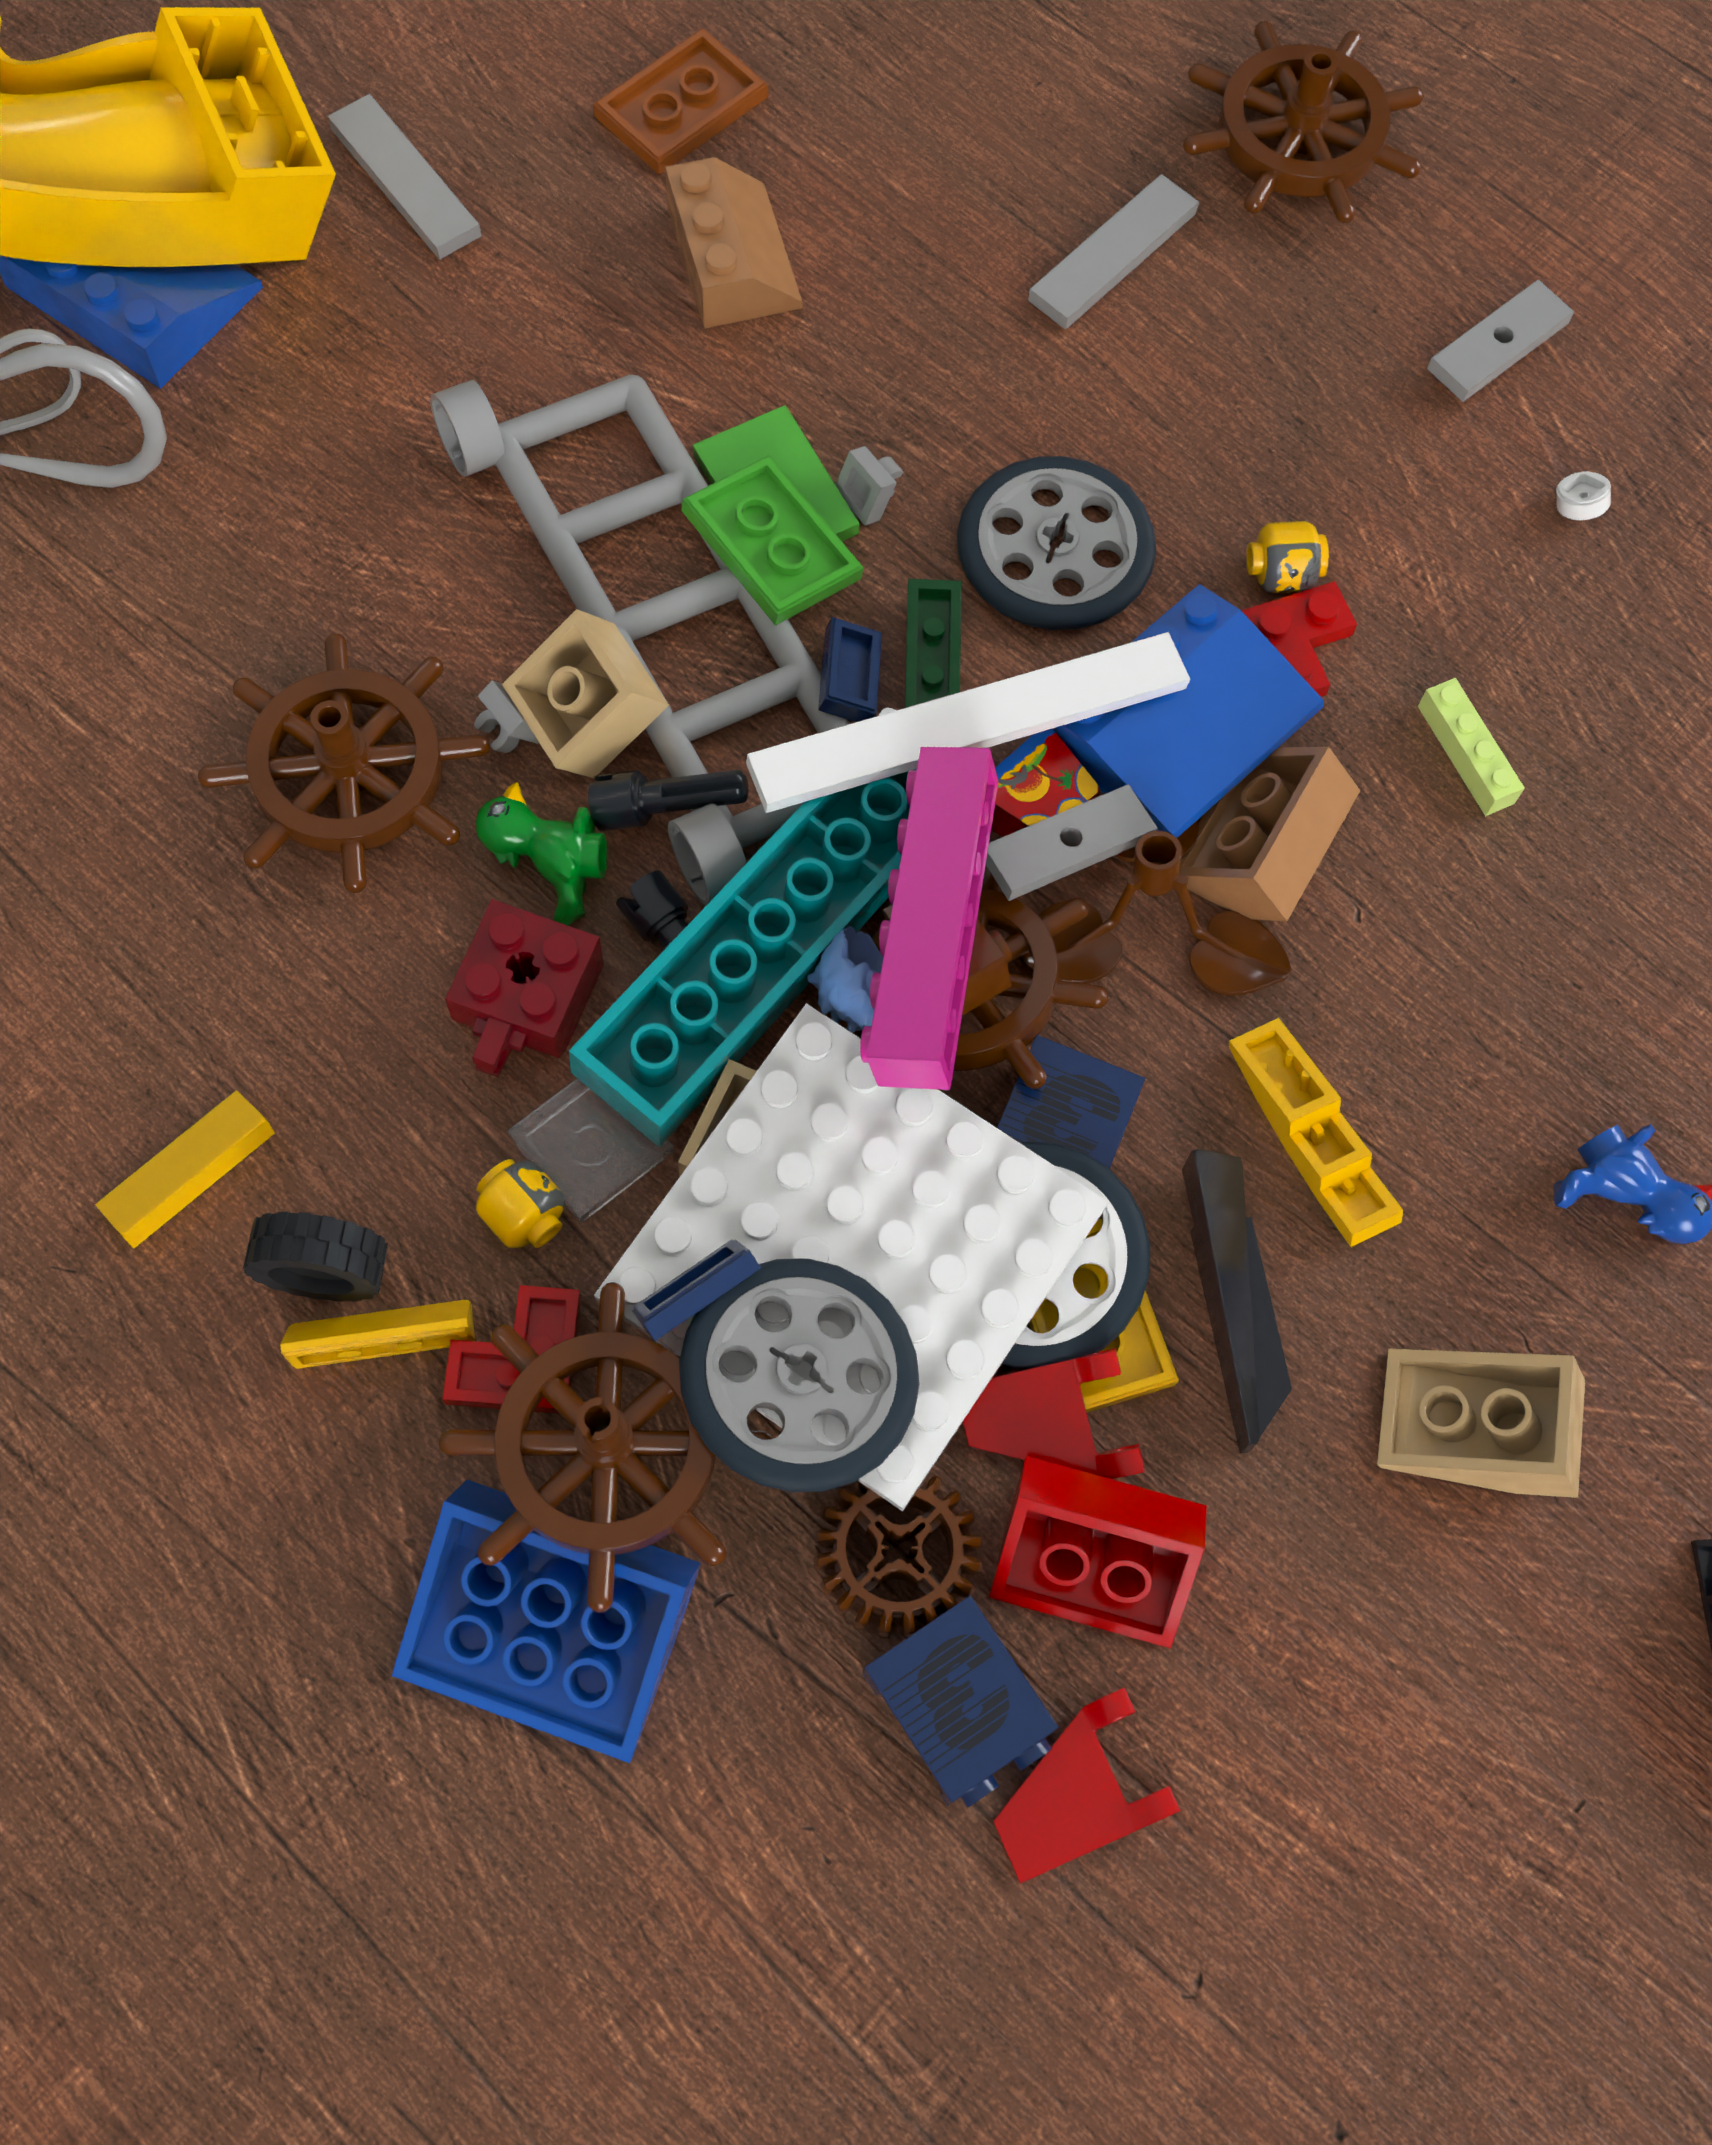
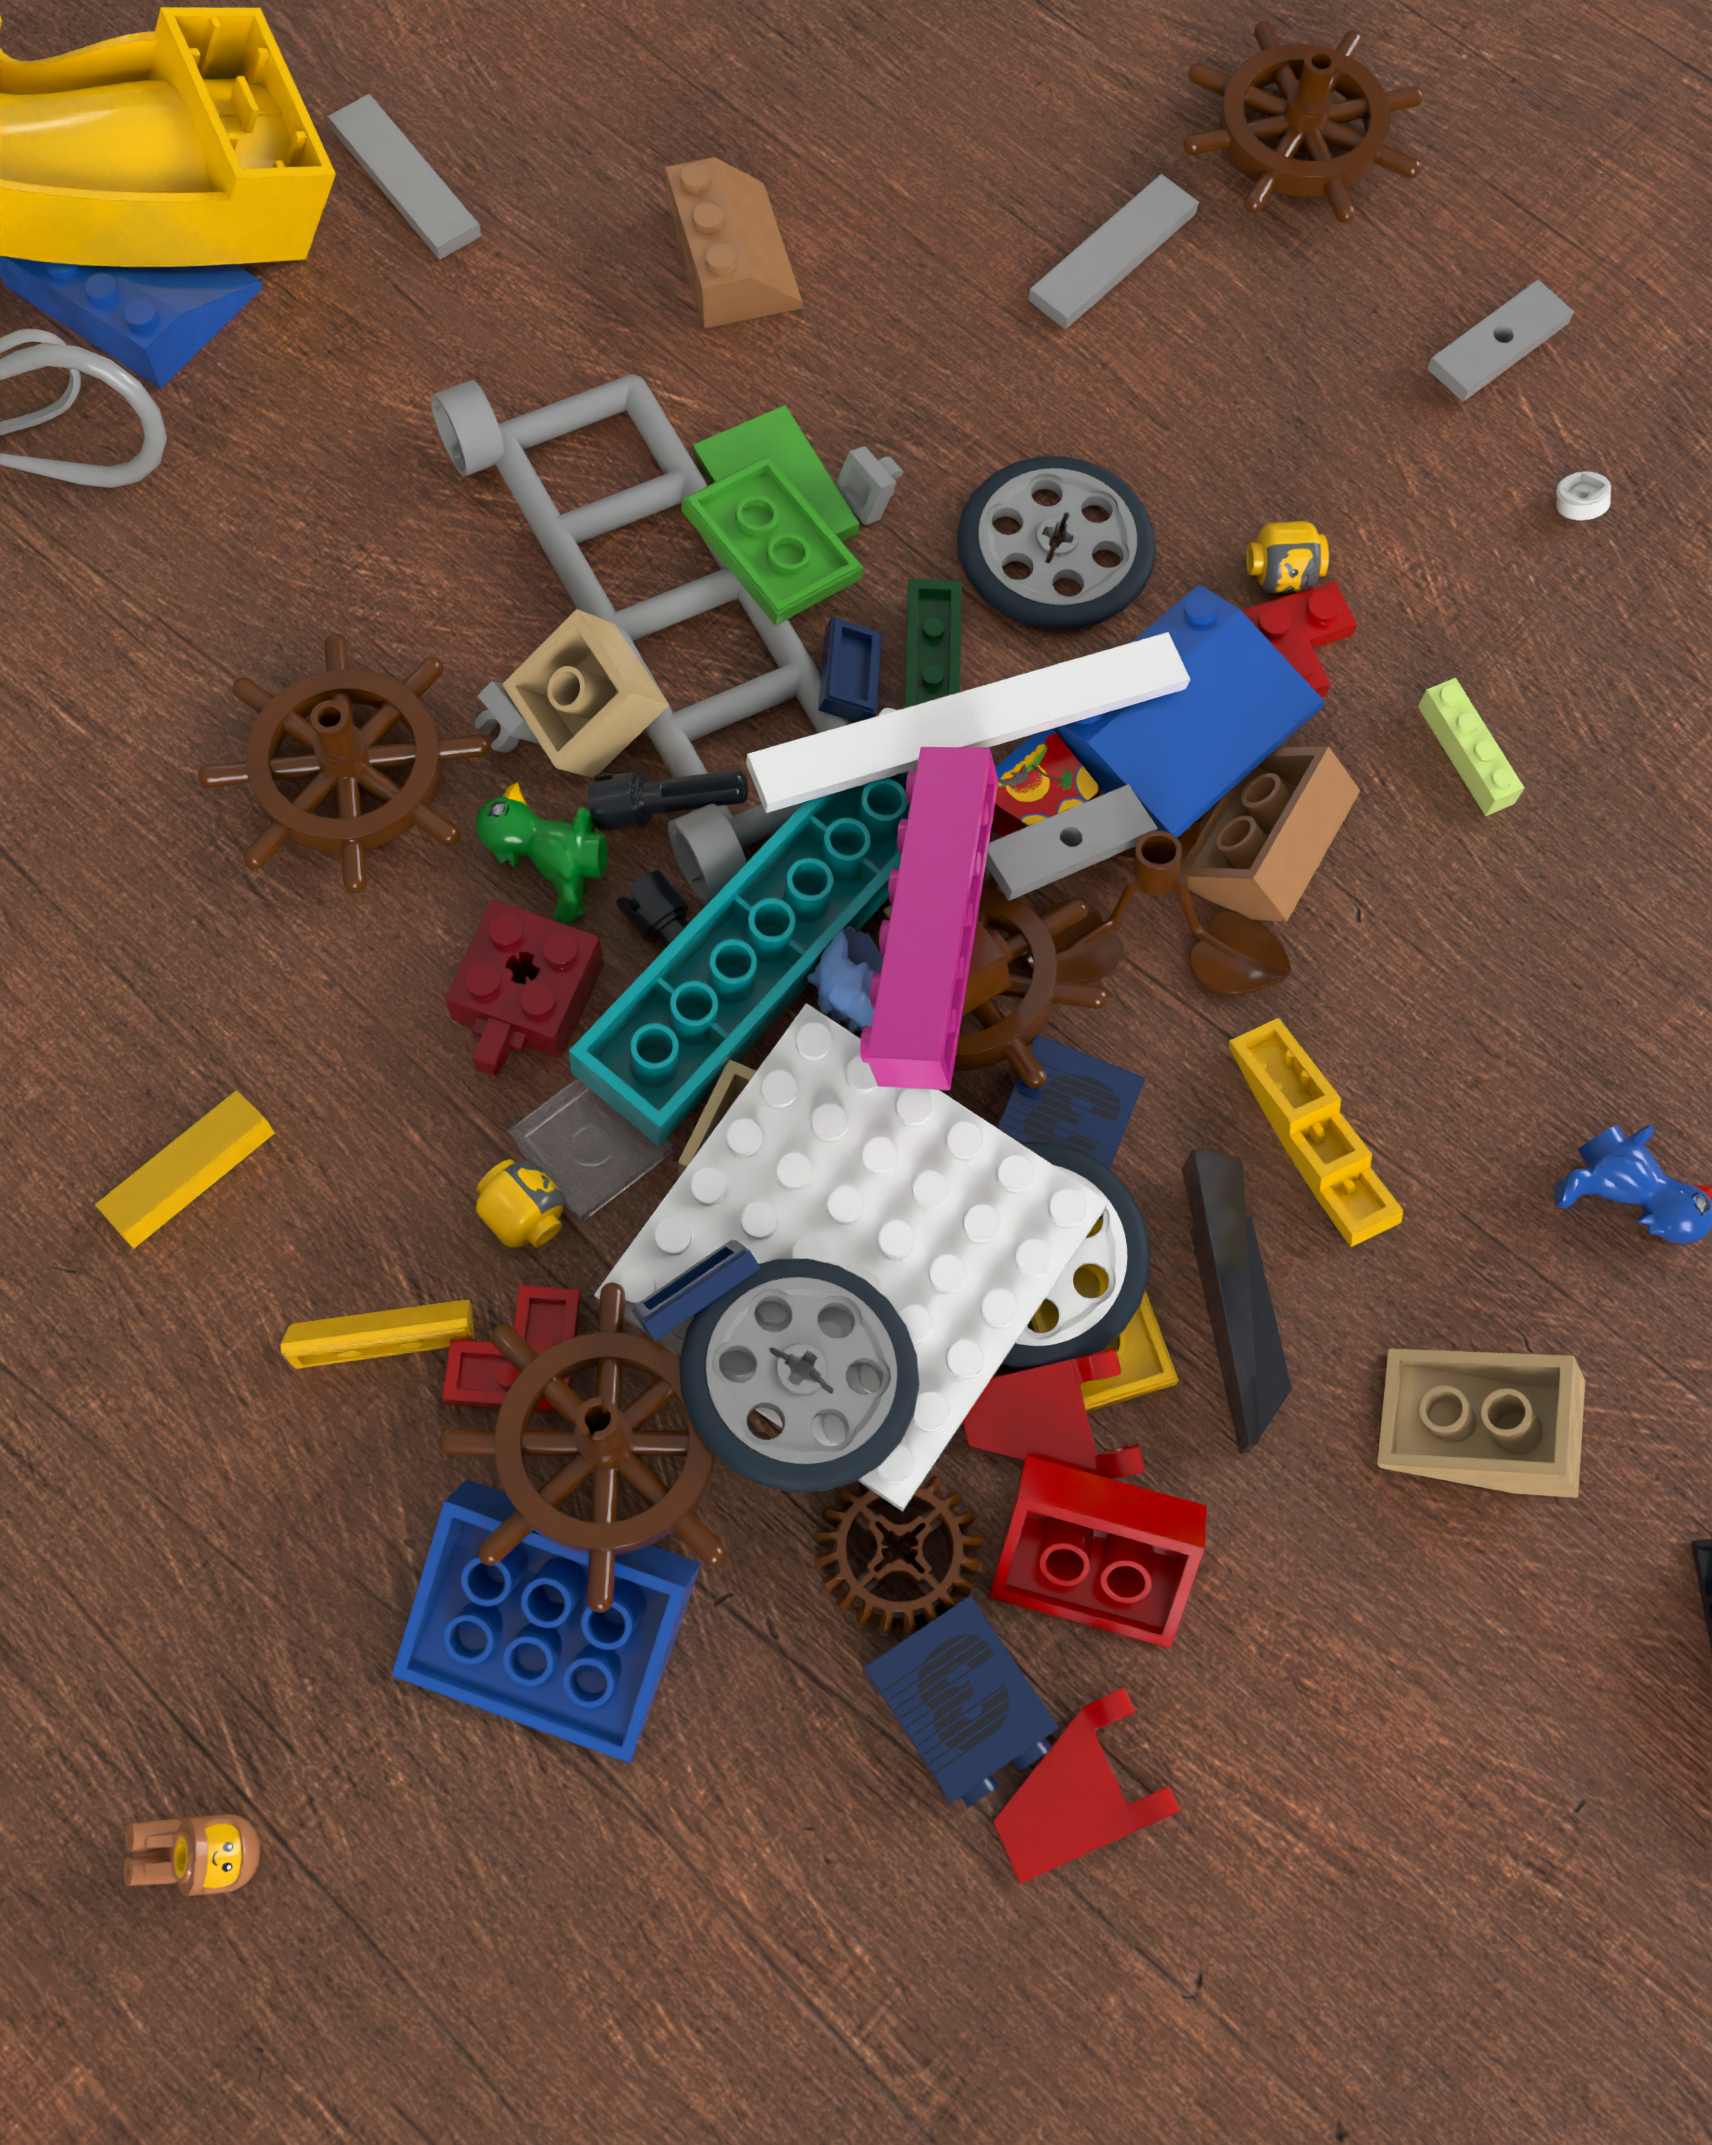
black tyre [243,1212,388,1302] -> none
dark orange tile [593,27,768,175] -> none
none -> nougat piece [123,1814,260,1896]

